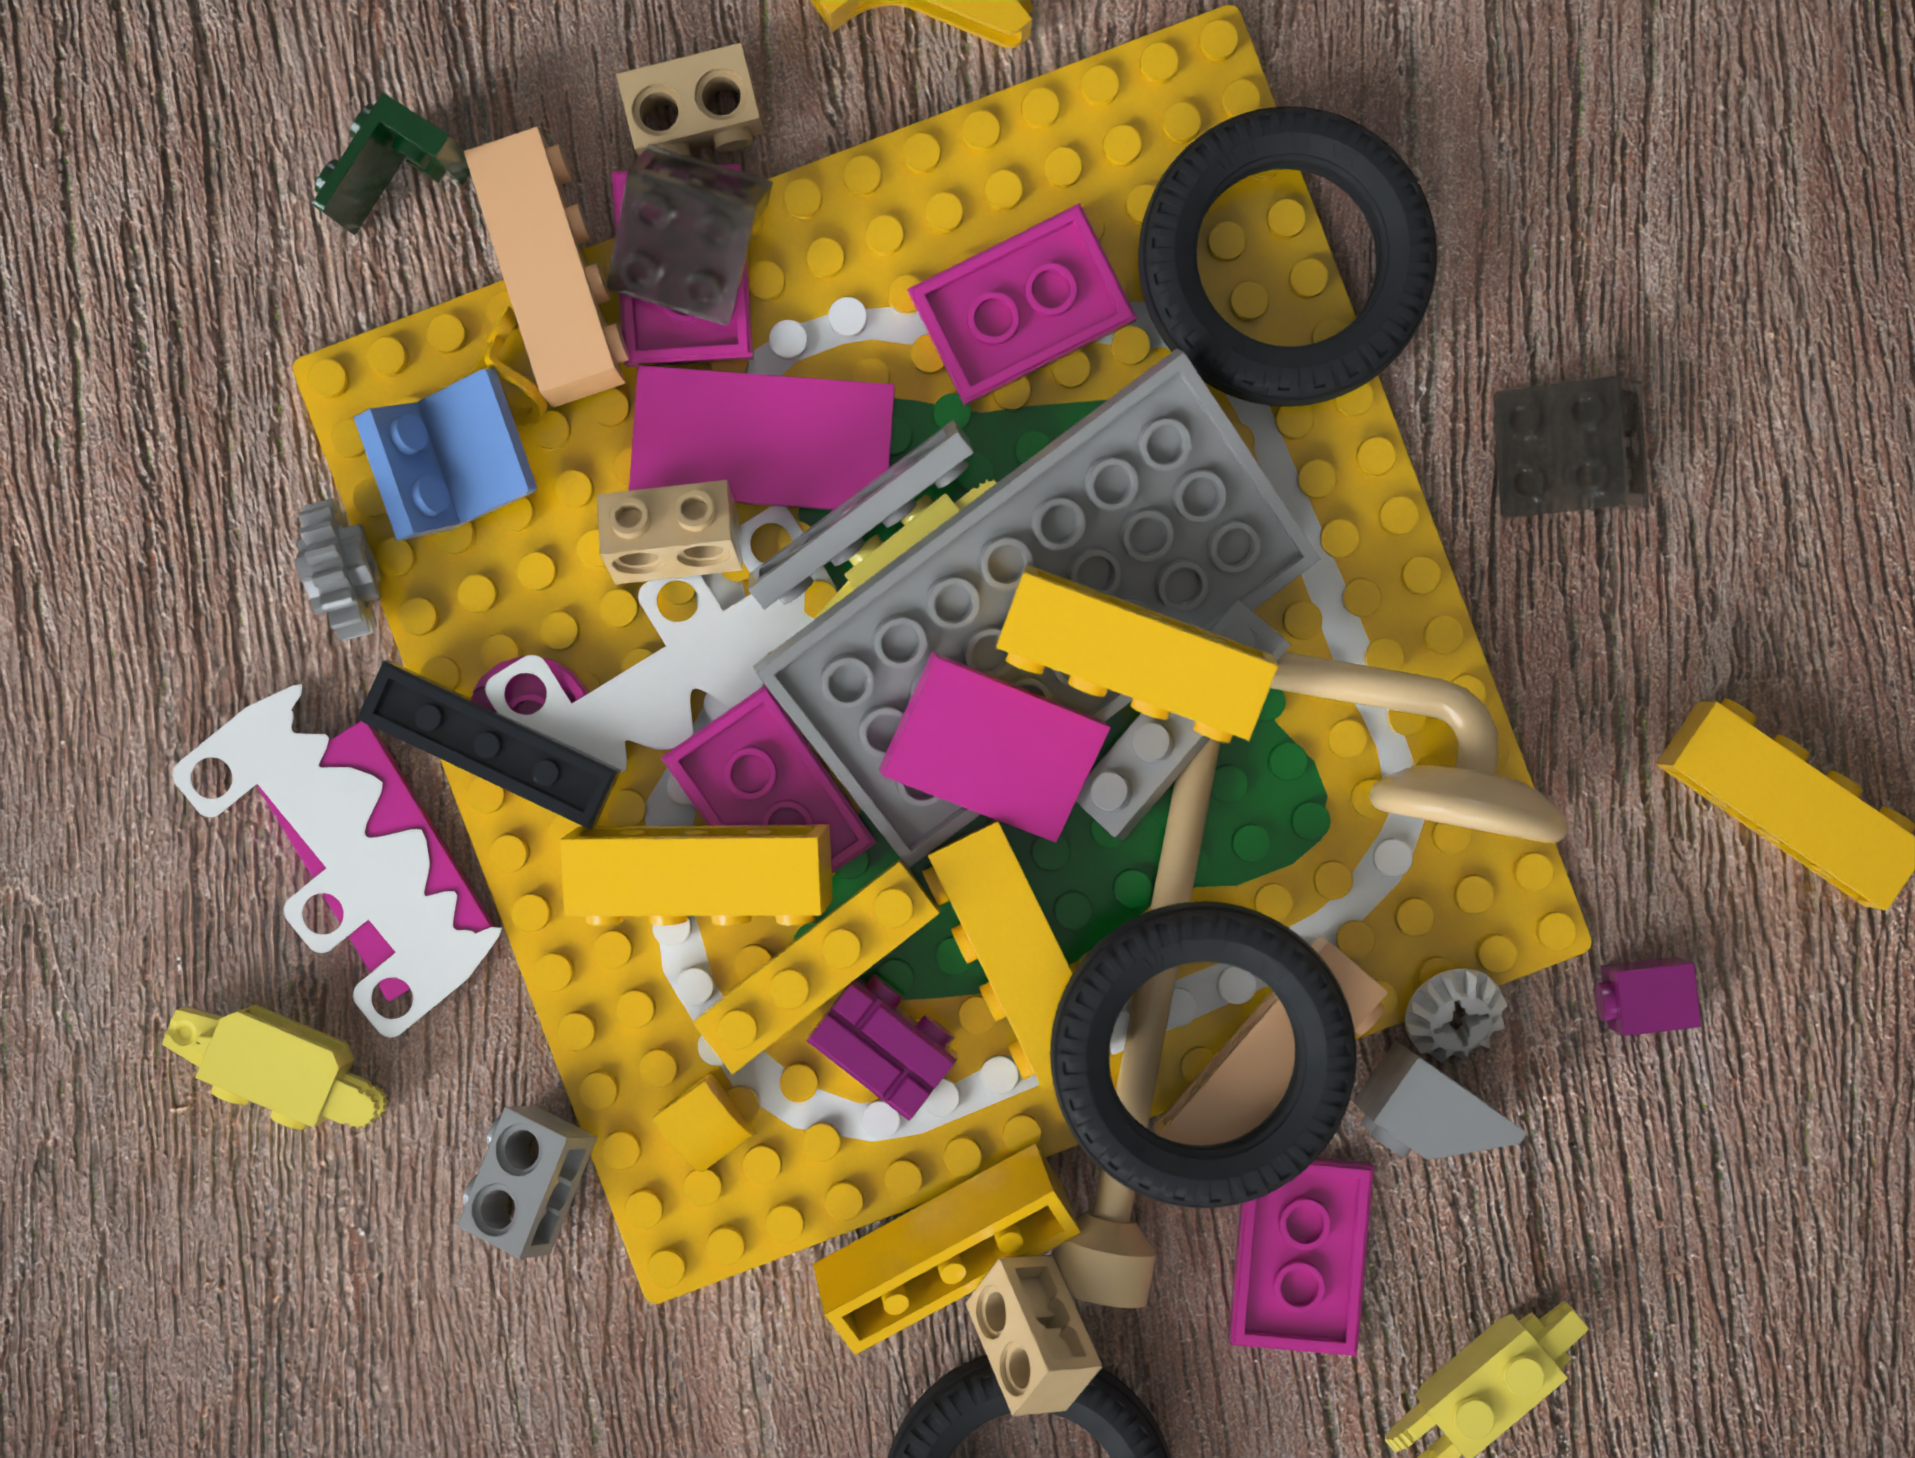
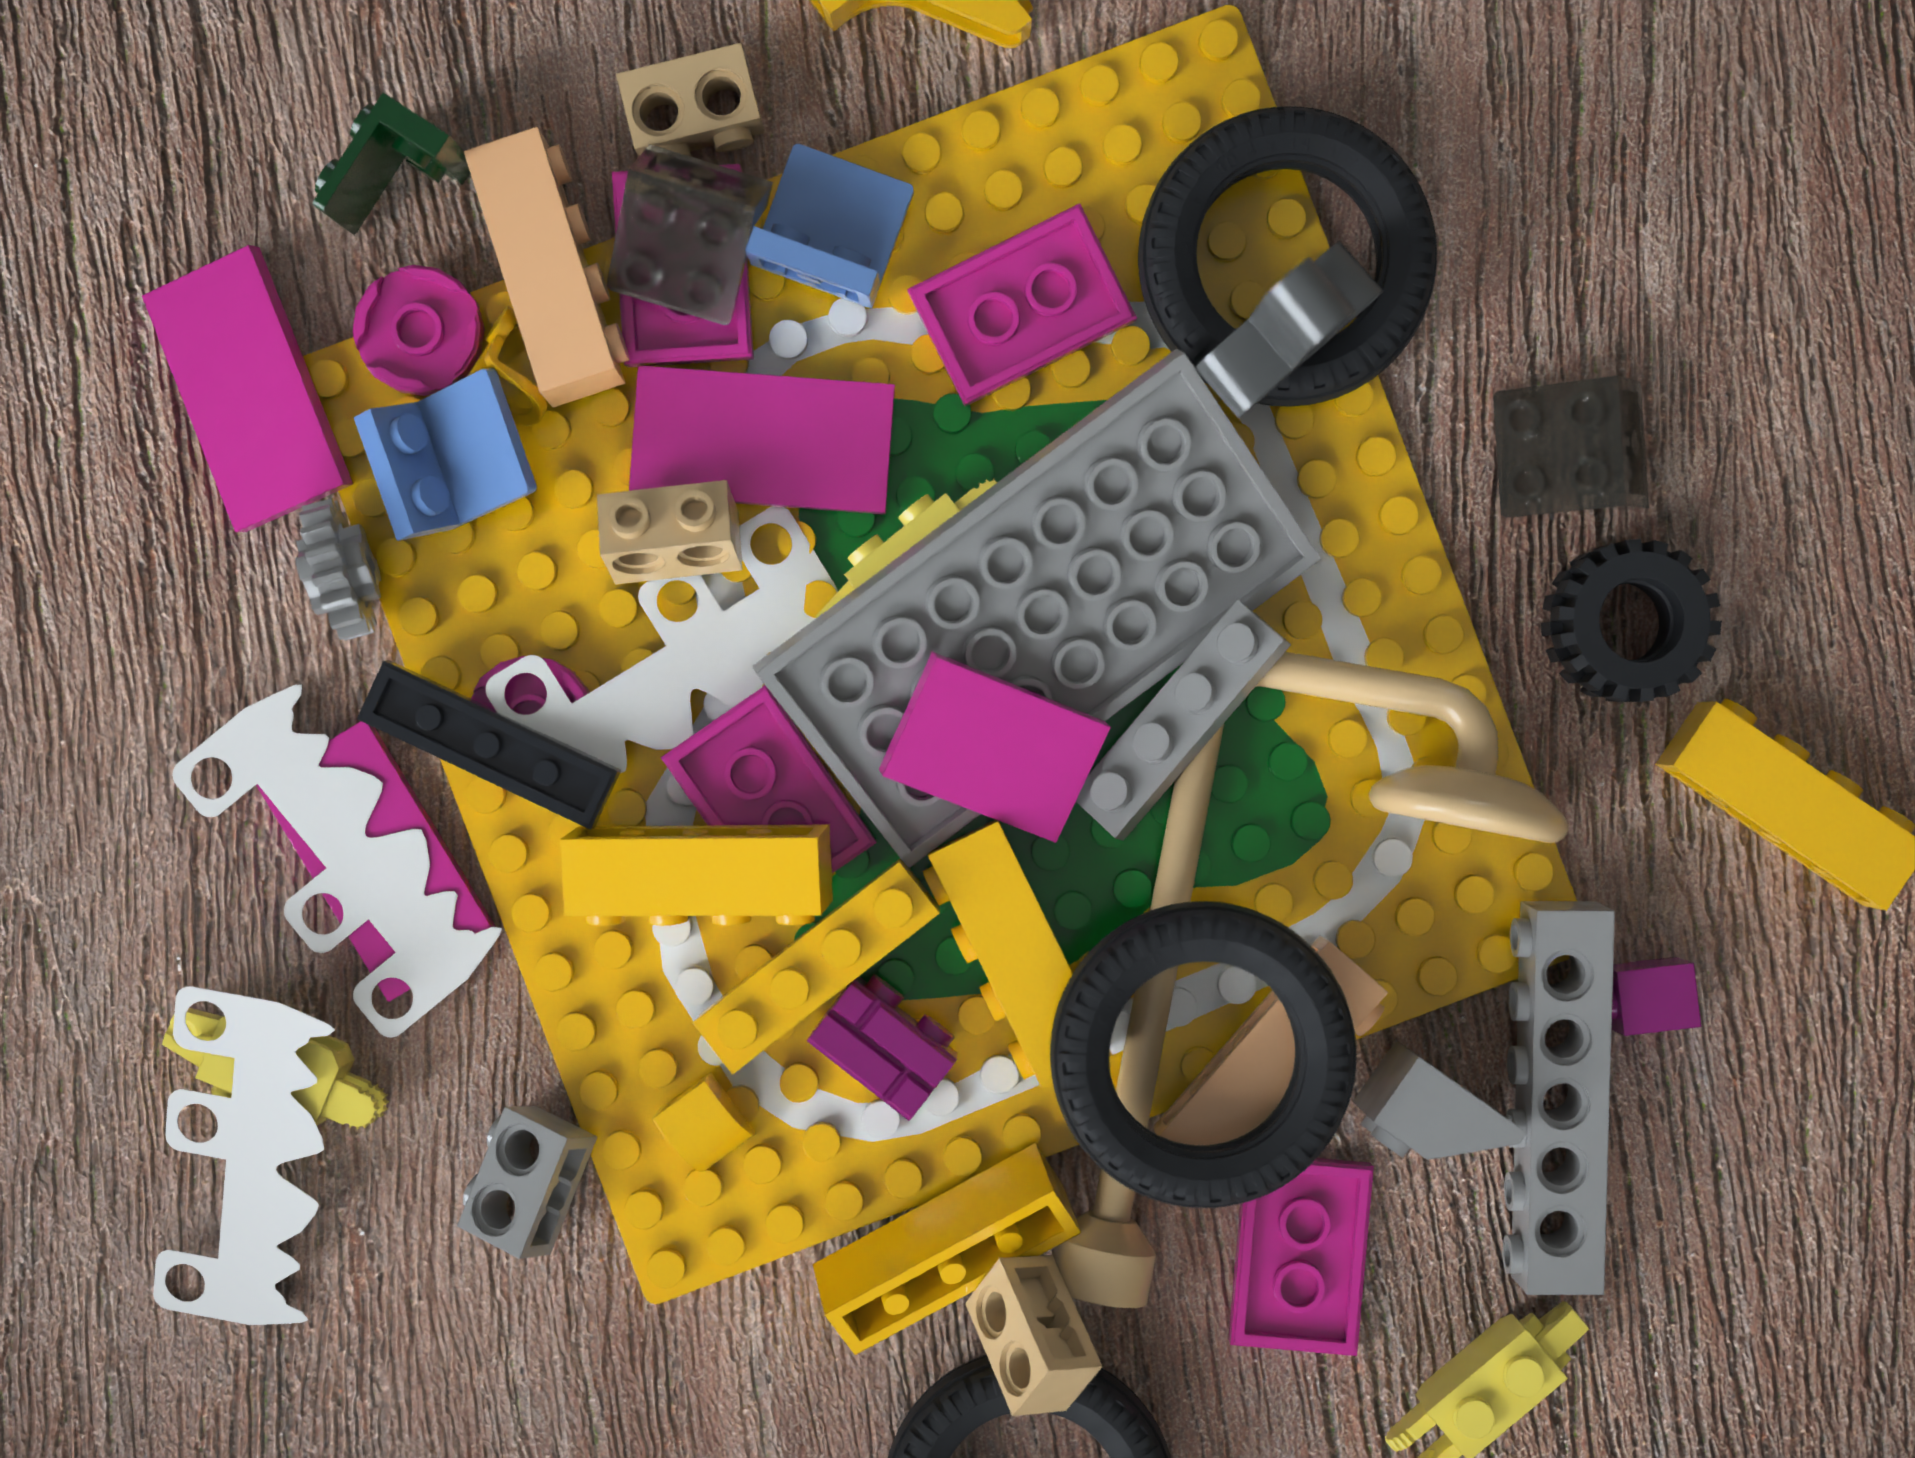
light grey plate [748,419,973,610] -> none
yellow brick [996,564,1278,743] -> none
white gear [1405,968,1508,1063] -> none
none -> dark pink tile [142,245,353,532]
none -> white piece [153,986,335,1325]
none -> dark pink tile [352,265,485,396]
none -> medium blue bracket [745,144,914,309]
none -> dark grey beam [1195,241,1383,418]
none -> light grey brick [1502,901,1615,1295]
none -> black tyre [1541,539,1722,702]

